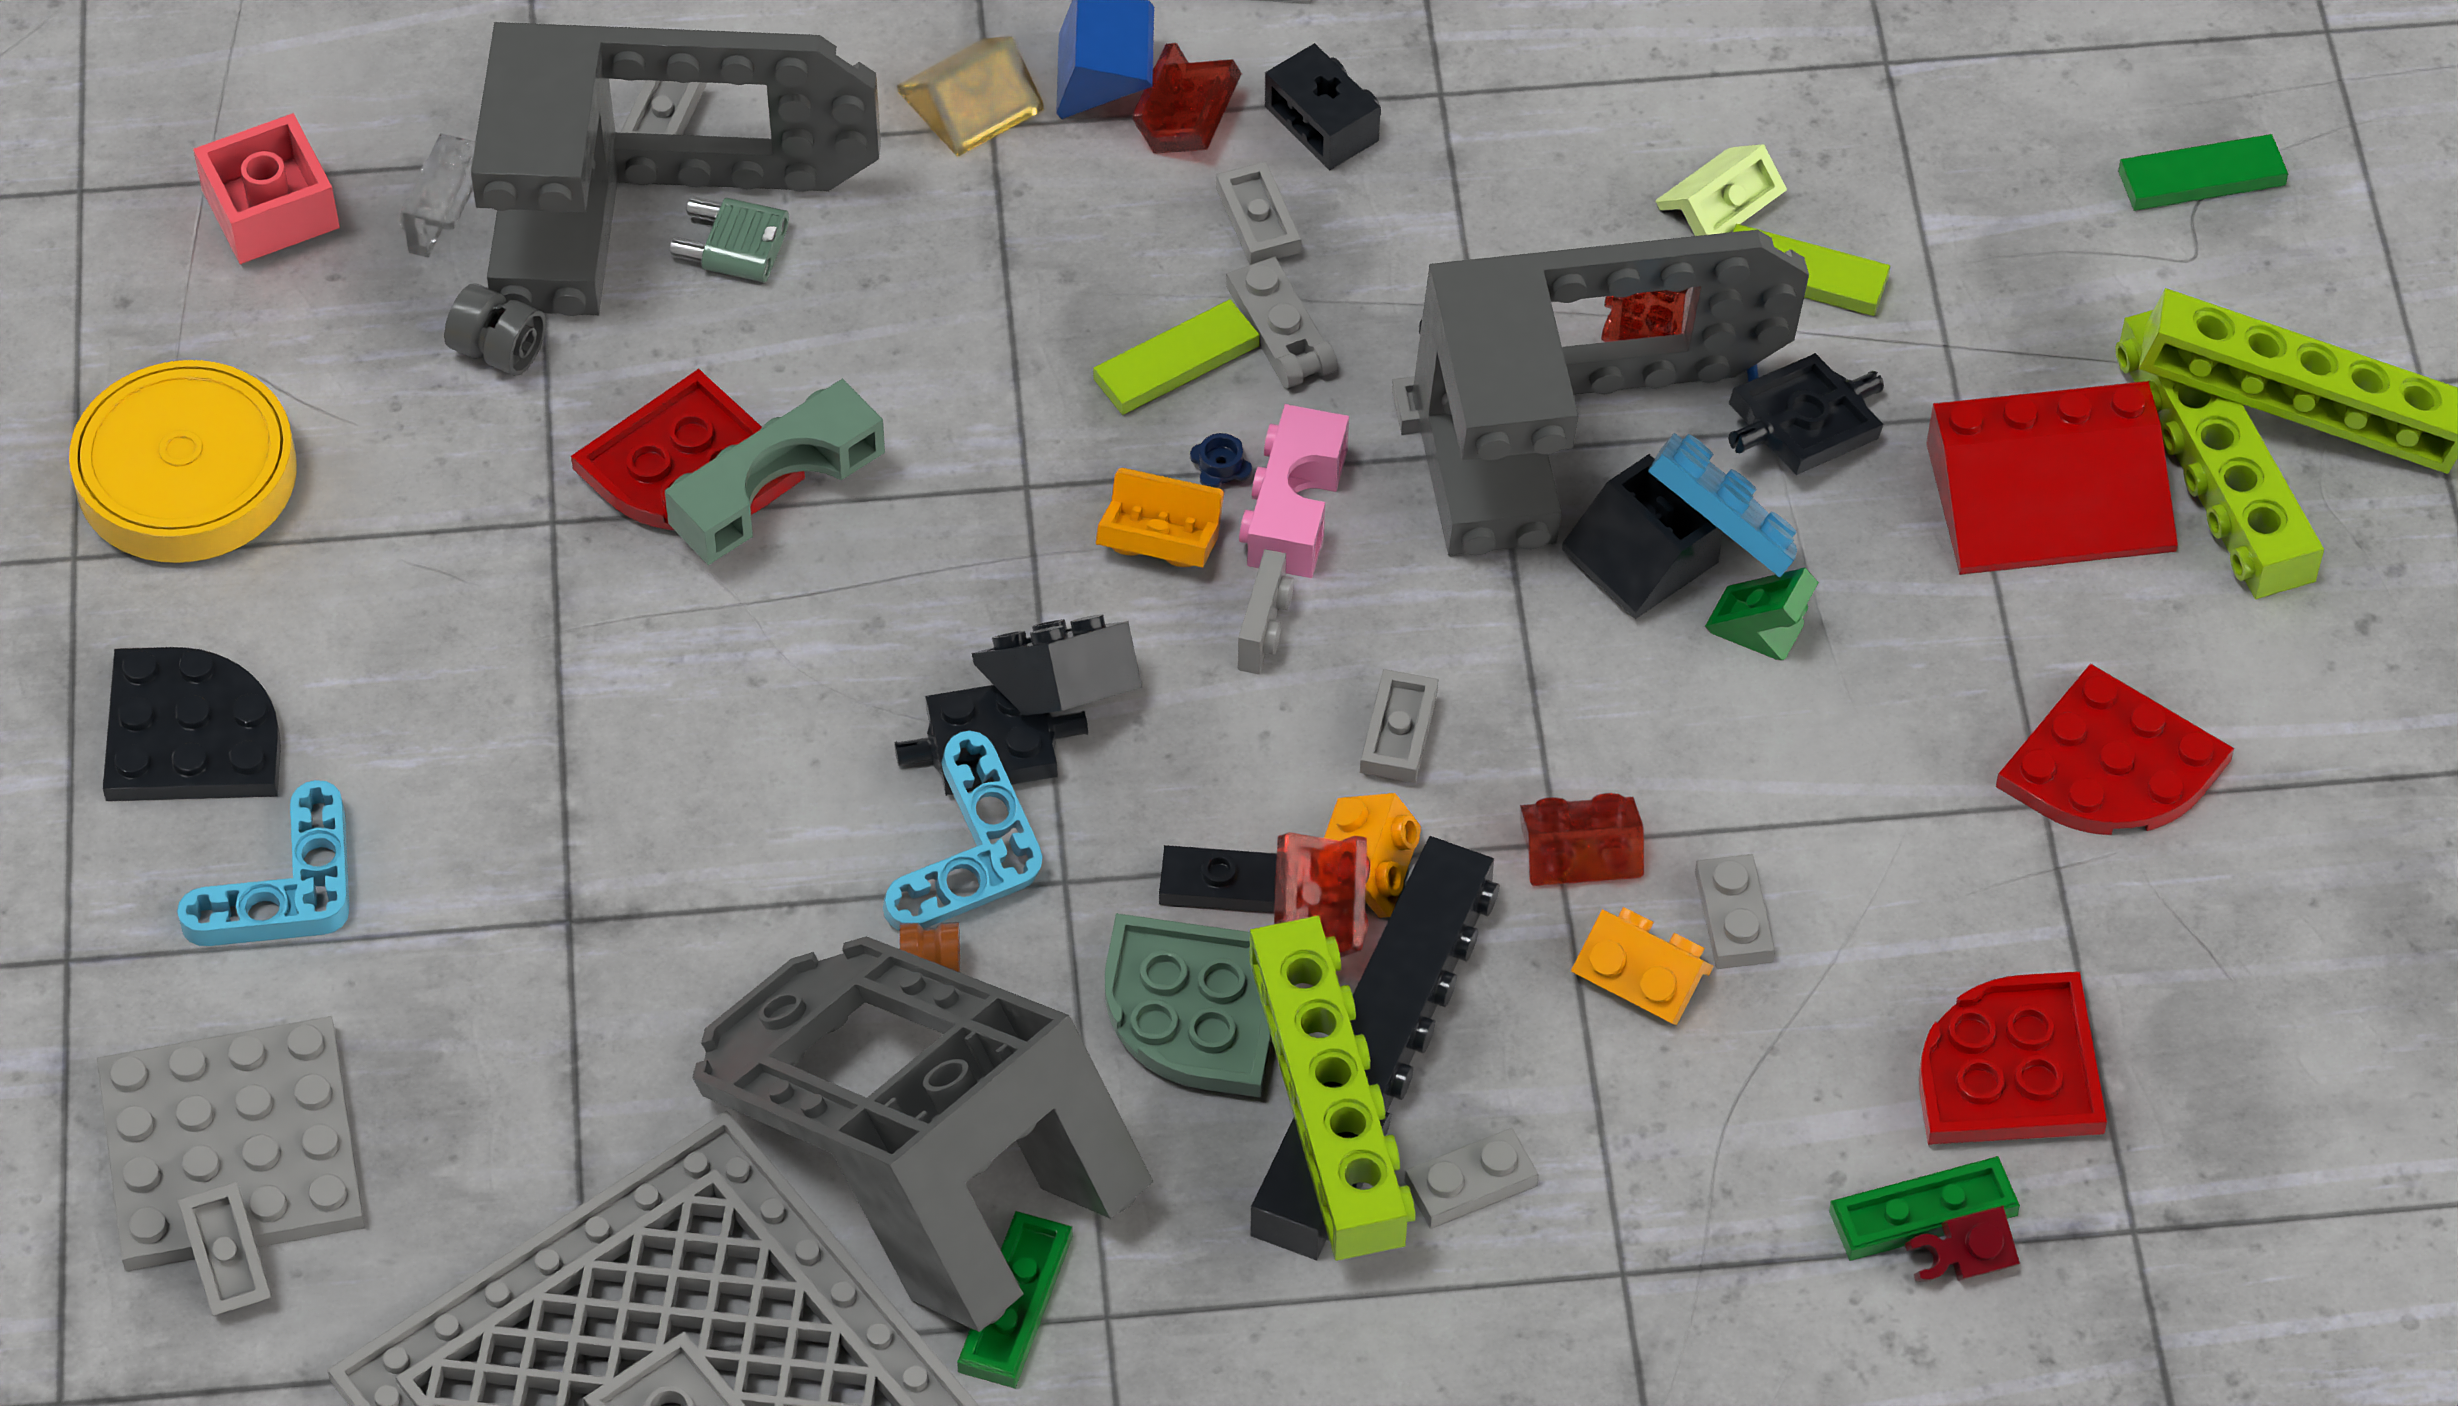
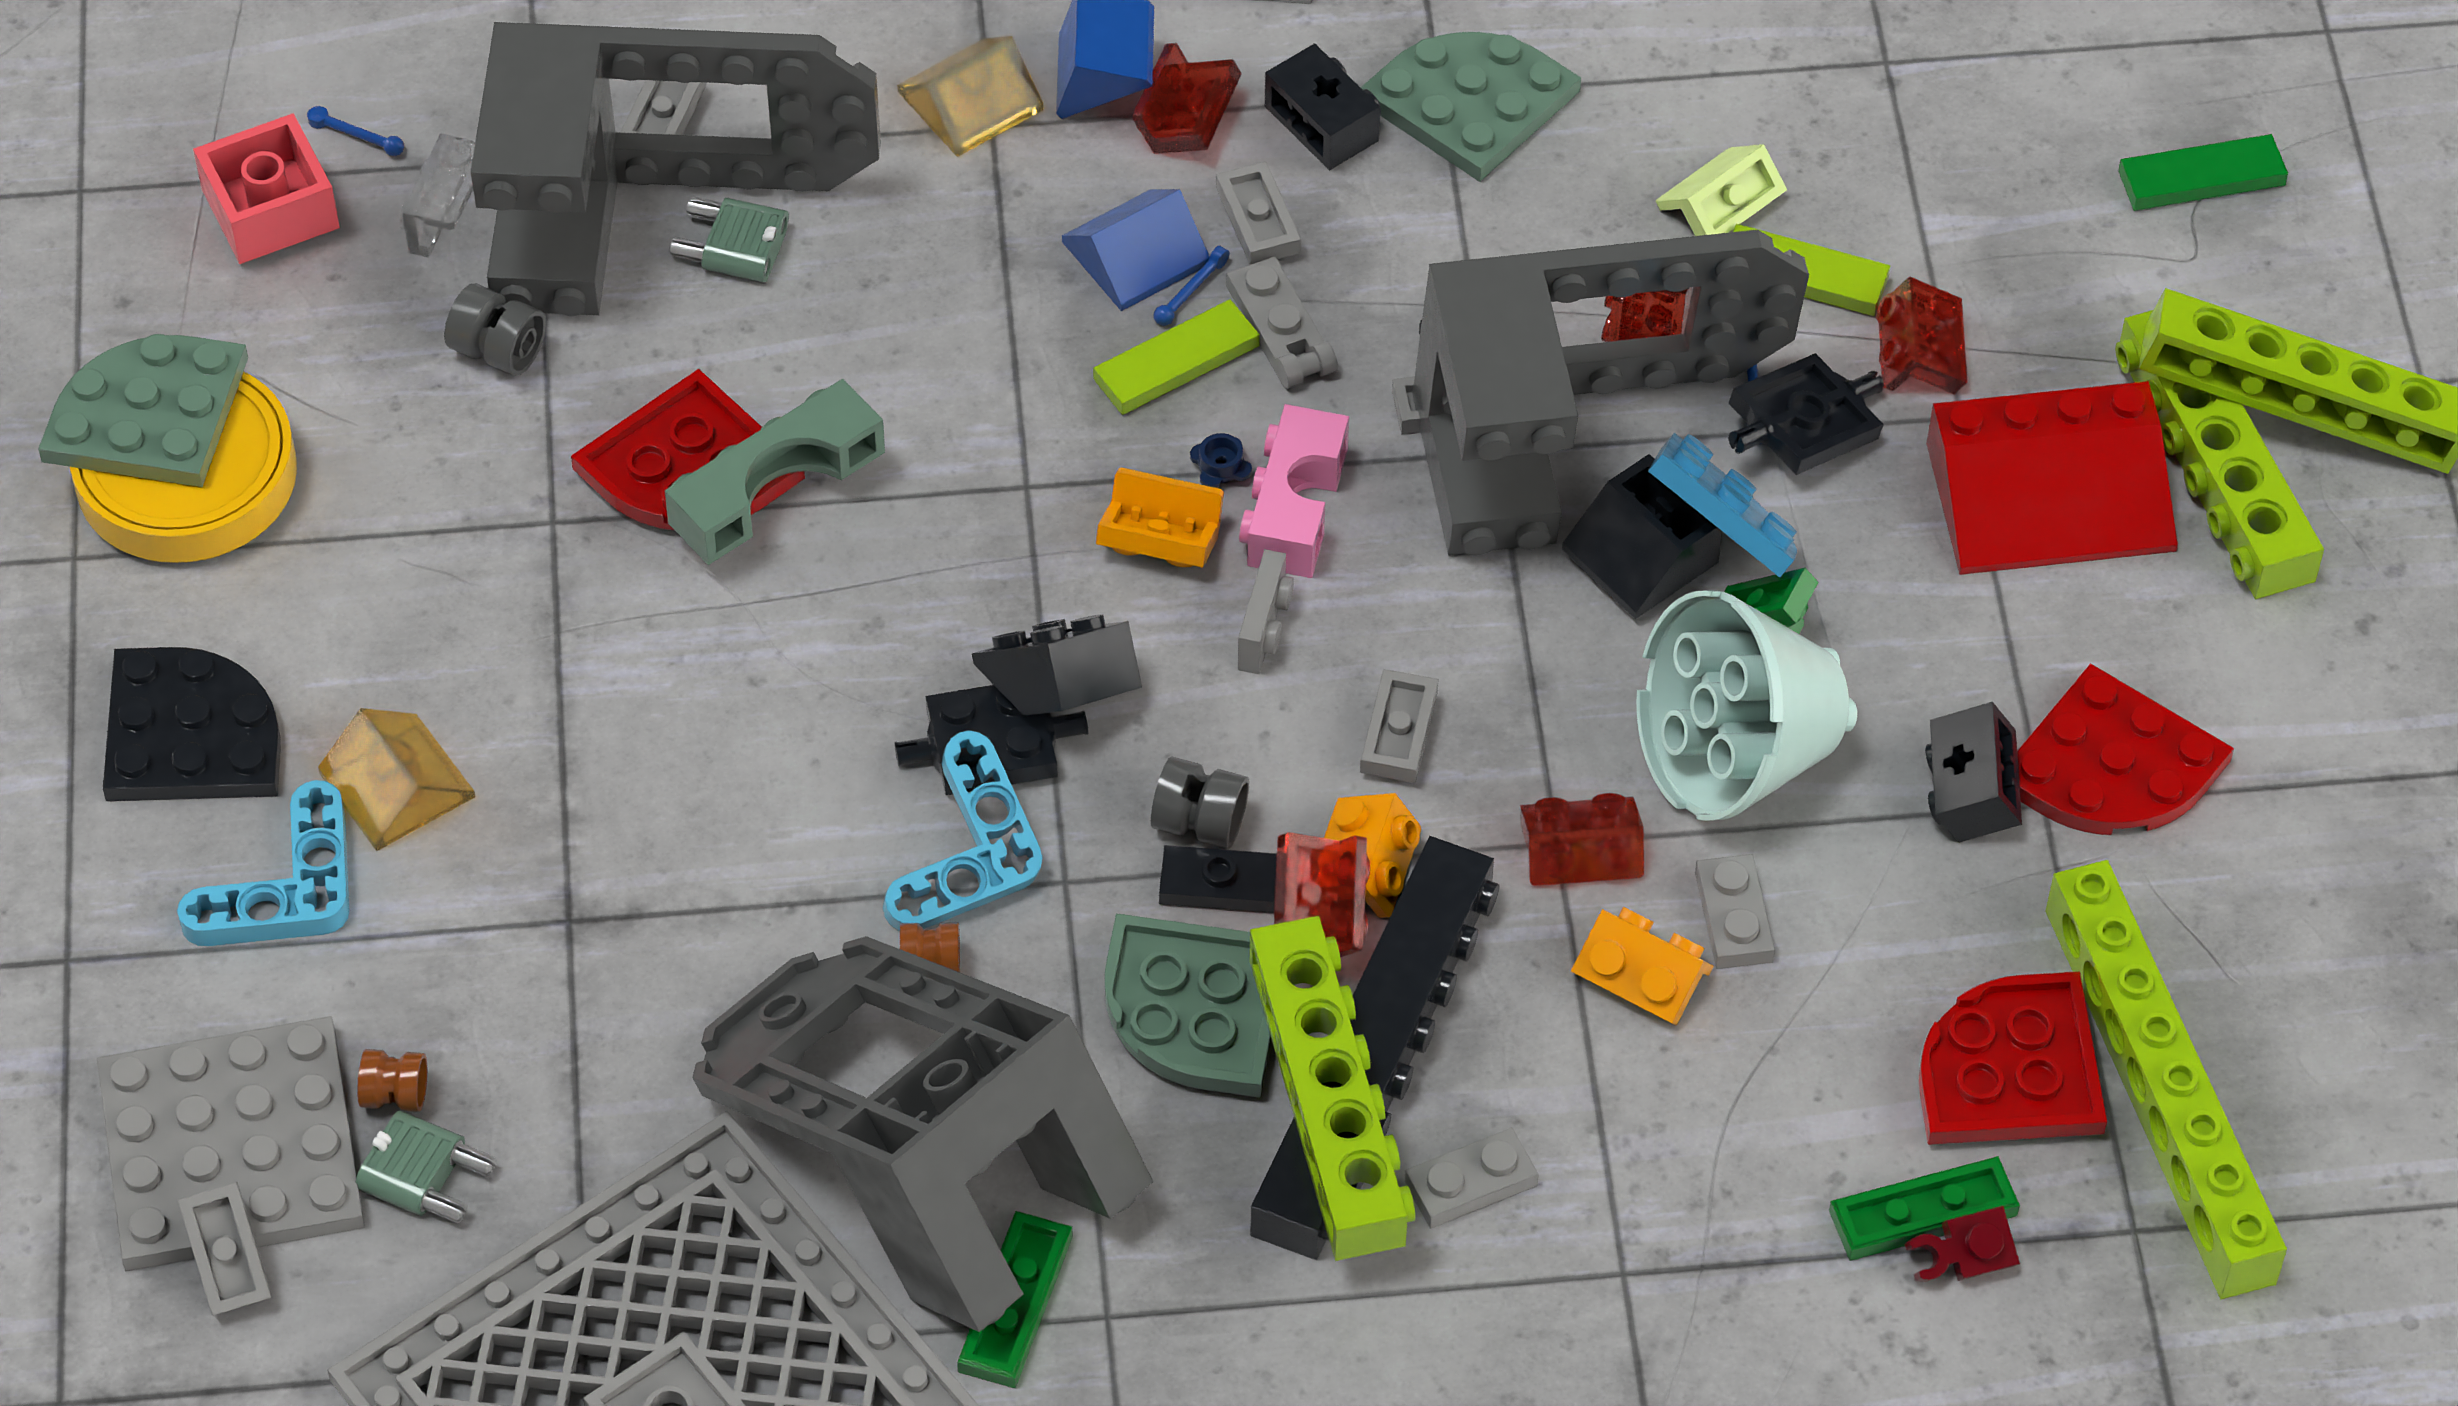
none -> sand green plate [38,334,248,487]
none -> blue hinge [307,106,404,156]
none -> clear yellow slope [318,708,475,851]
none -> sand green piece [355,1111,496,1223]
none -> dark orange wheel [357,1049,428,1112]
none -> blue slope [1062,189,1210,311]
none -> dark grey wheel [1151,756,1250,849]
none -> blue hinge [1153,245,1230,326]
none -> sand green plate [1361,32,1581,182]
none -> light aqua cone [1636,590,1857,821]
none -> clear red bracket [1876,277,1967,394]
none -> black brick [1925,701,2022,843]
none -> lime brick [2045,860,2287,1300]

